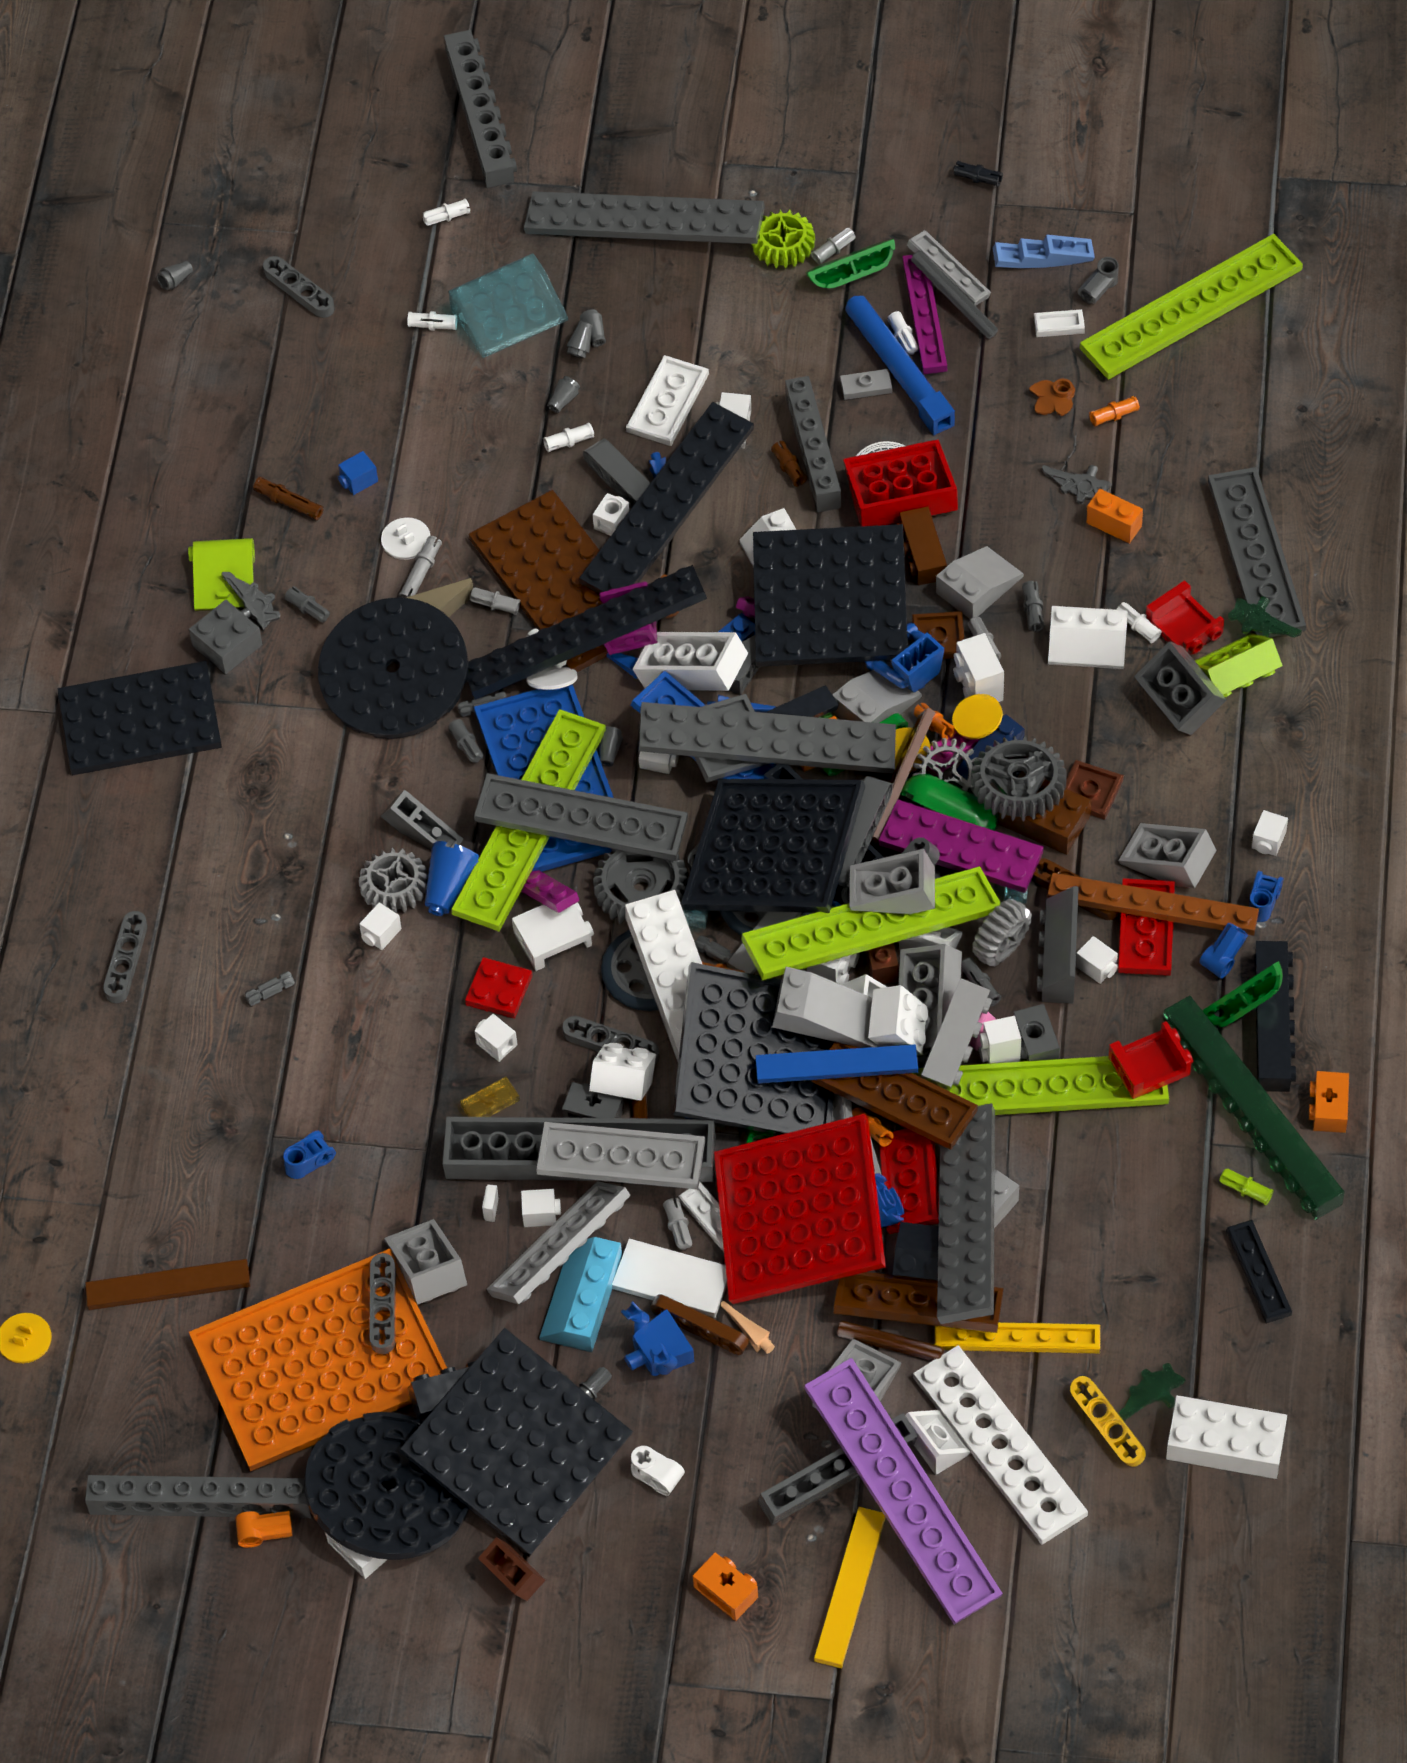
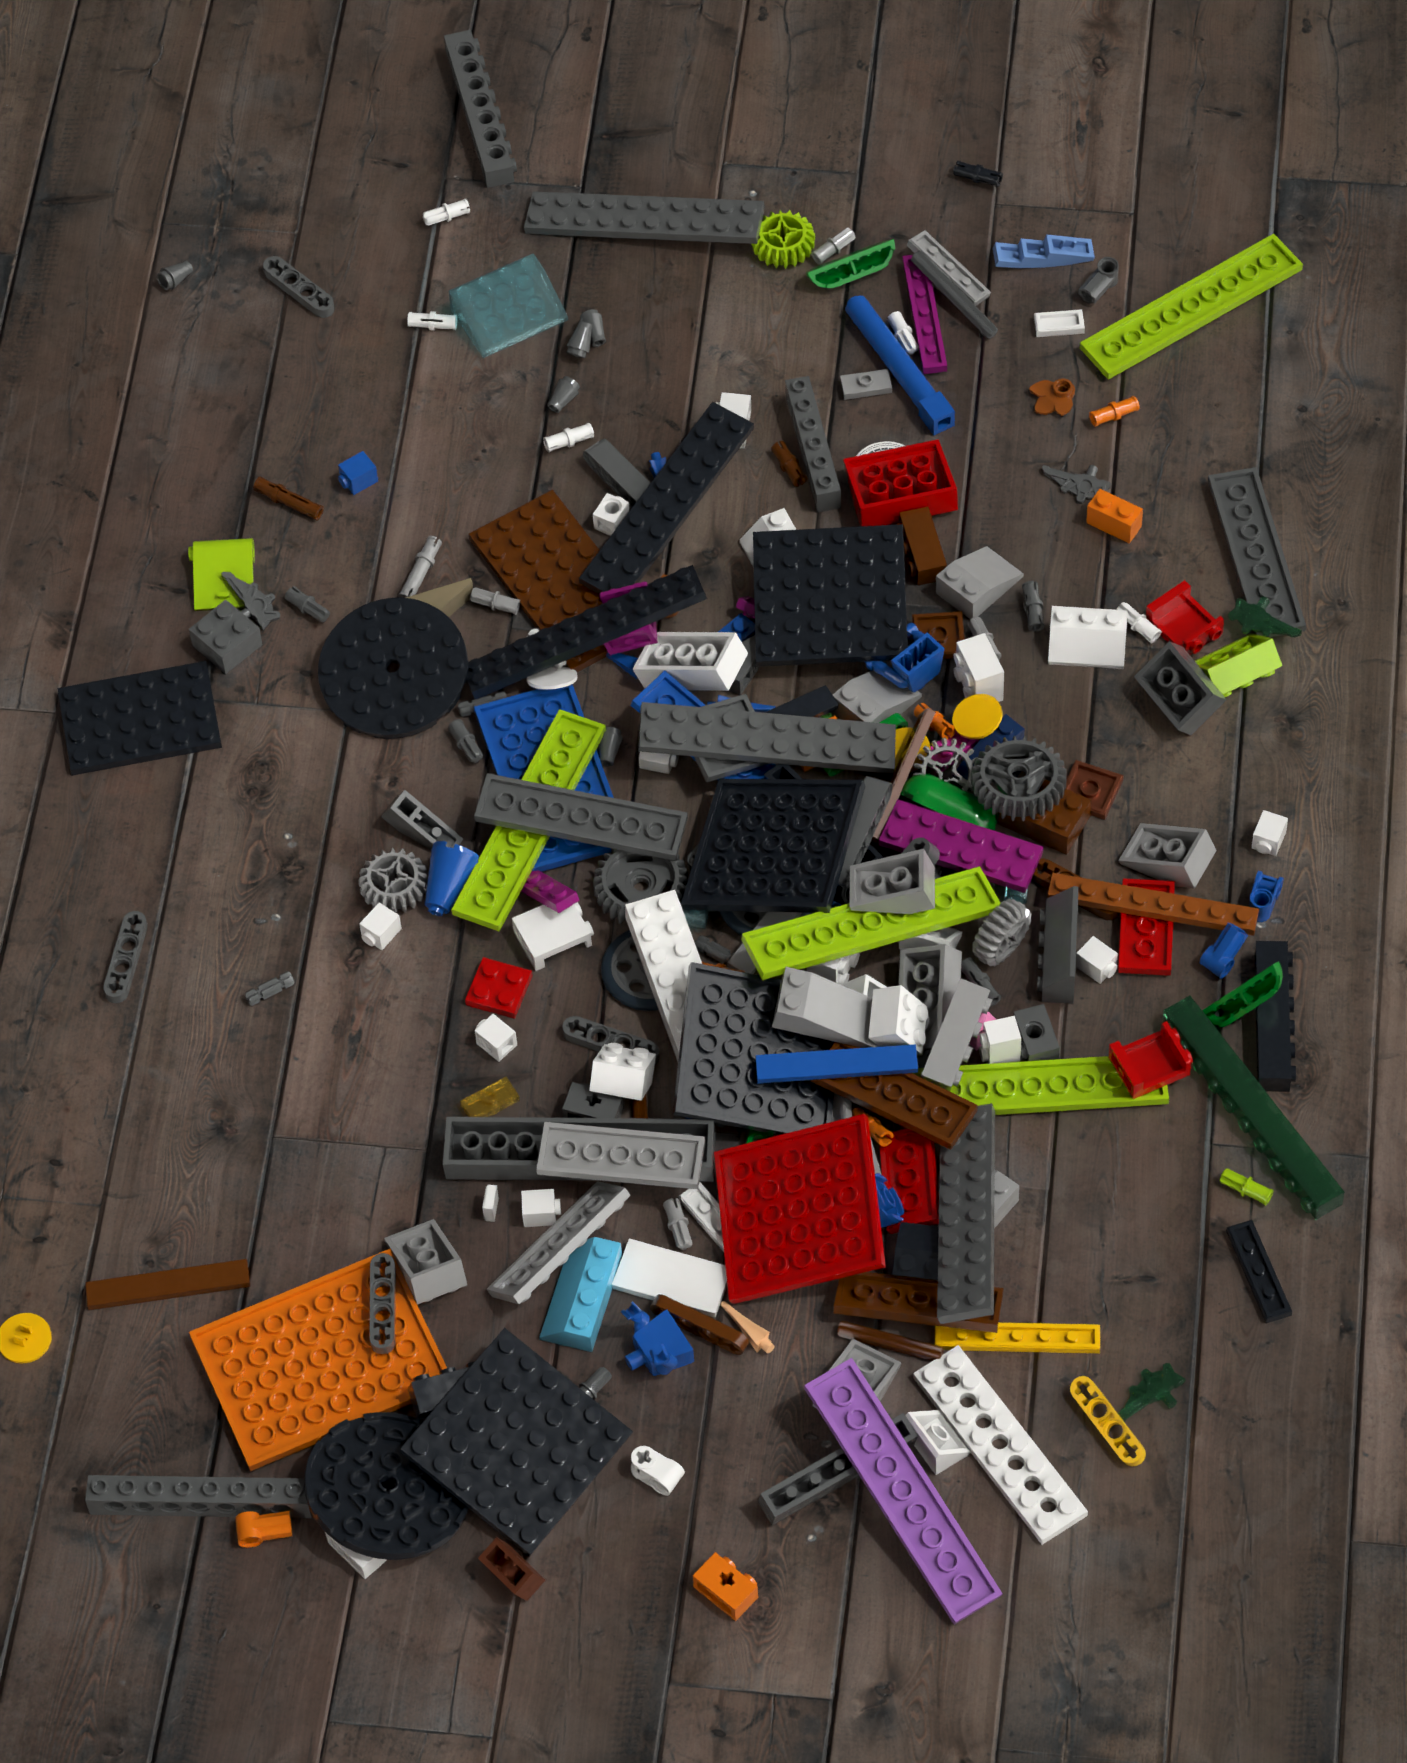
blue piece [283,1131,336,1179] -> none
white piece [381,518,430,560] -> none
white tile [626,355,709,446] -> none
yellow tile [814,1507,886,1669] -> none
copper brick [865,943,899,984] -> none
white brick [1166,1395,1287,1479] -> none
orange brick [1309,1071,1349,1133] -> none

